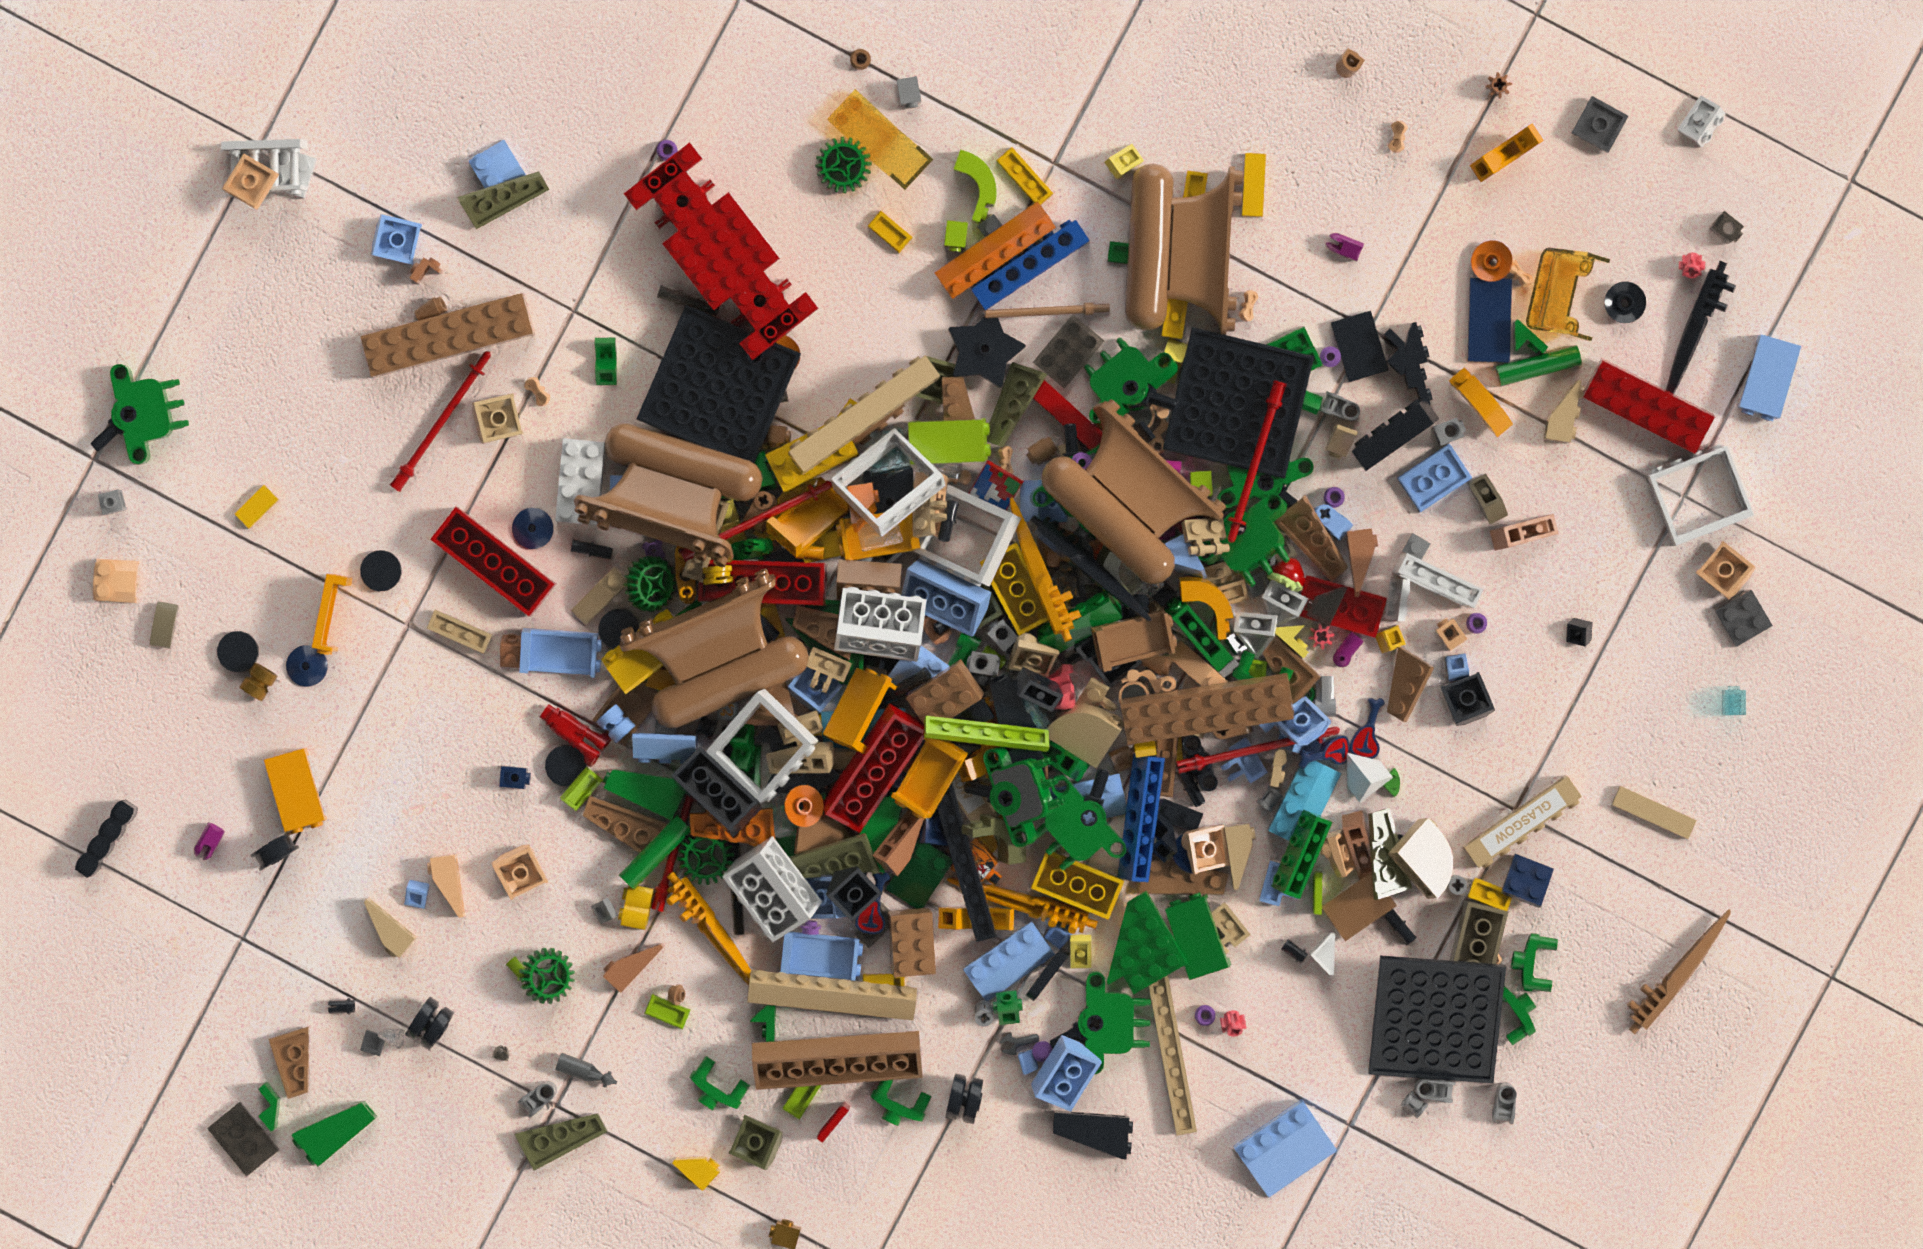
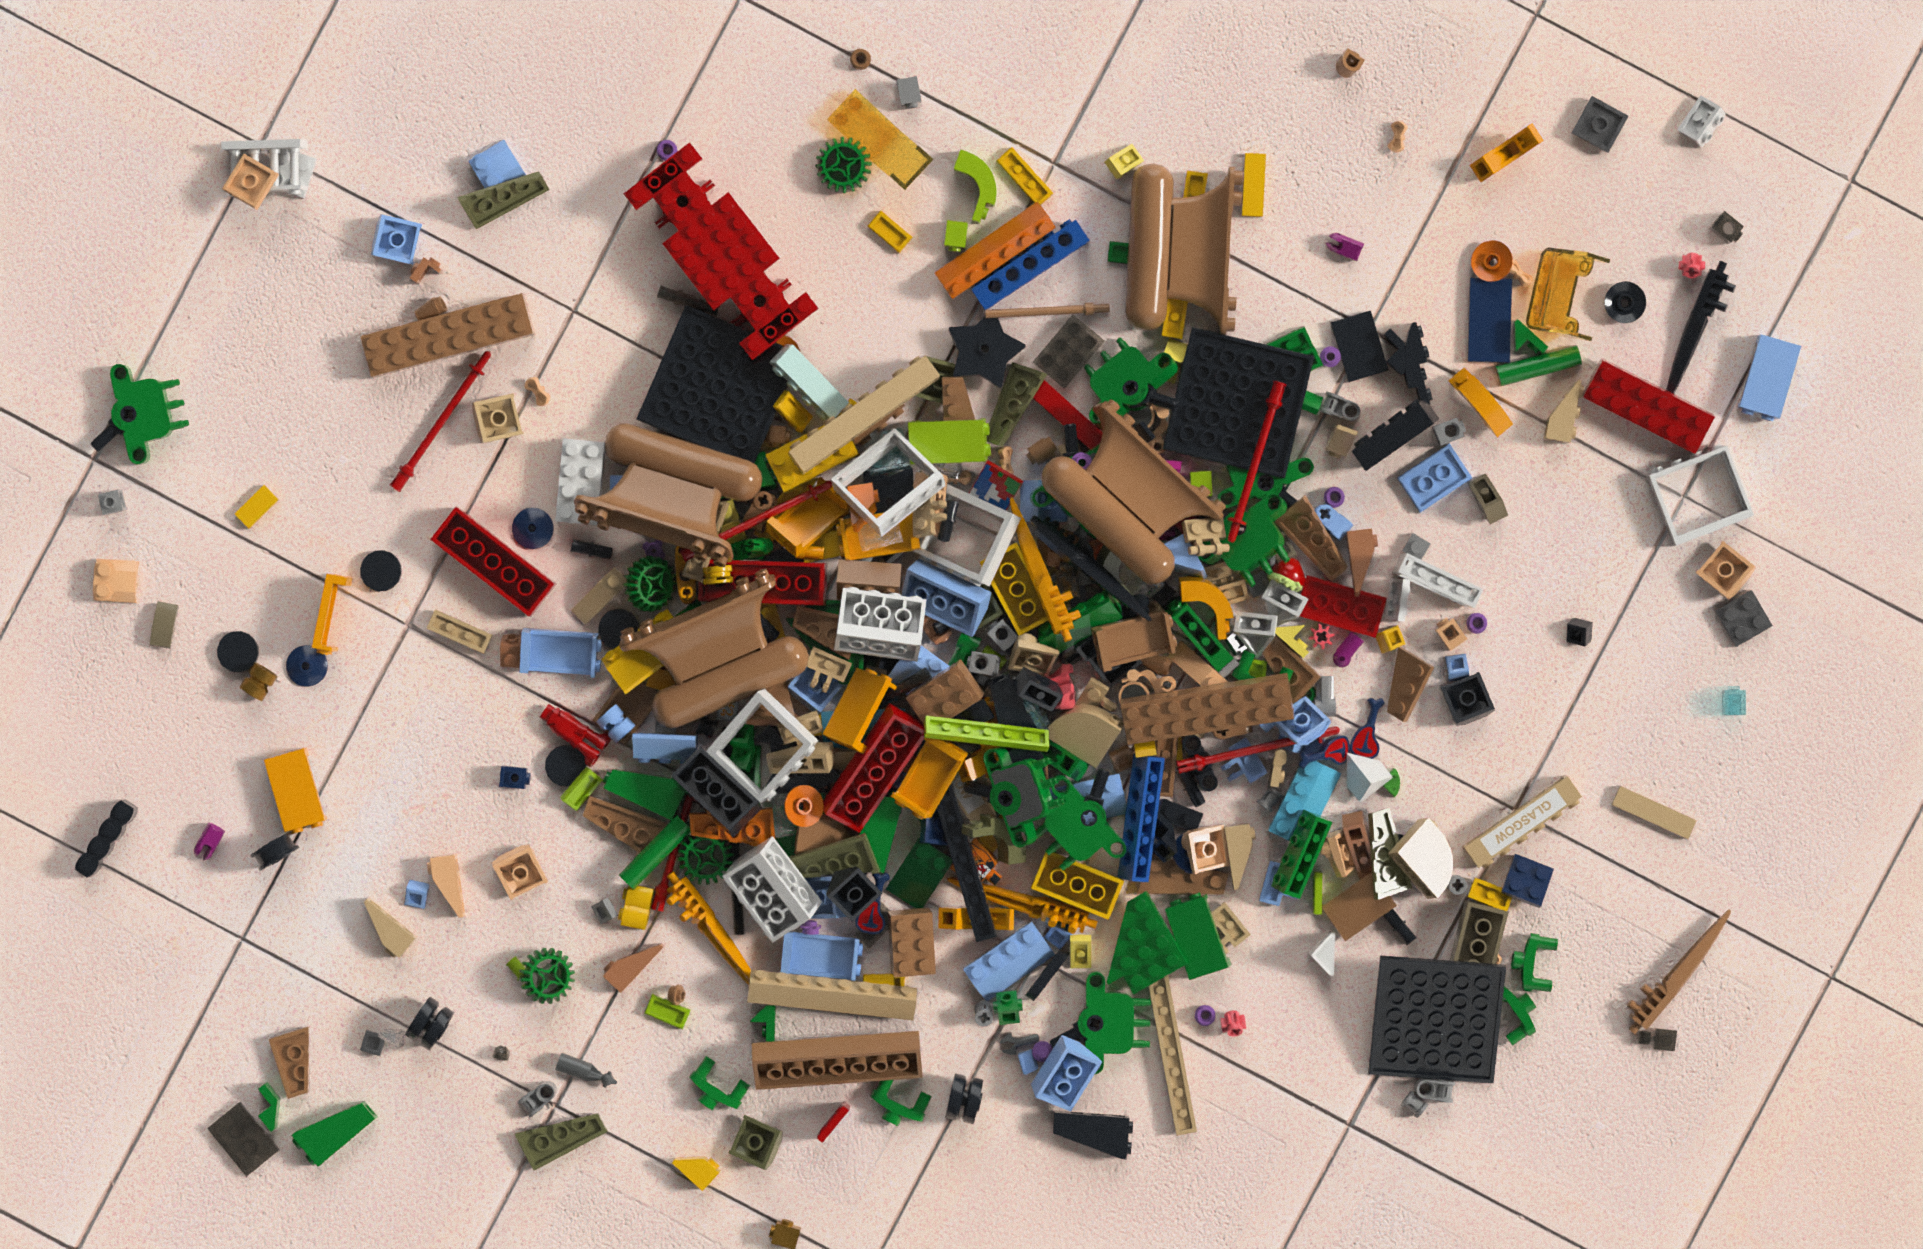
black pin [328,998,355,1015] -> none
green slope [594,337,617,385] -> none
lime tile [782,1085,821,1120] -> none
nougat slope [872,809,924,876] -> none
flat silver plate [977,214,1002,237] -> none
light blue slope [1233,1099,1337,1197] -> none
light nougat piece [1239,290,1258,322] -> none
black pin [1281,939,1308,964] -> none
clear smoke slope [1304,586,1347,626] -> none
nougat gear [1485,72,1512,99] -> none
nougat slope [1490,514,1559,551] -> none
light grey piece [1492,1082,1517,1124] -> none
none -> light aqua brick [769,344,849,421]
none -> yellow tile [773,390,813,433]
none -> clear smoke plate [1636,1028,1677,1051]

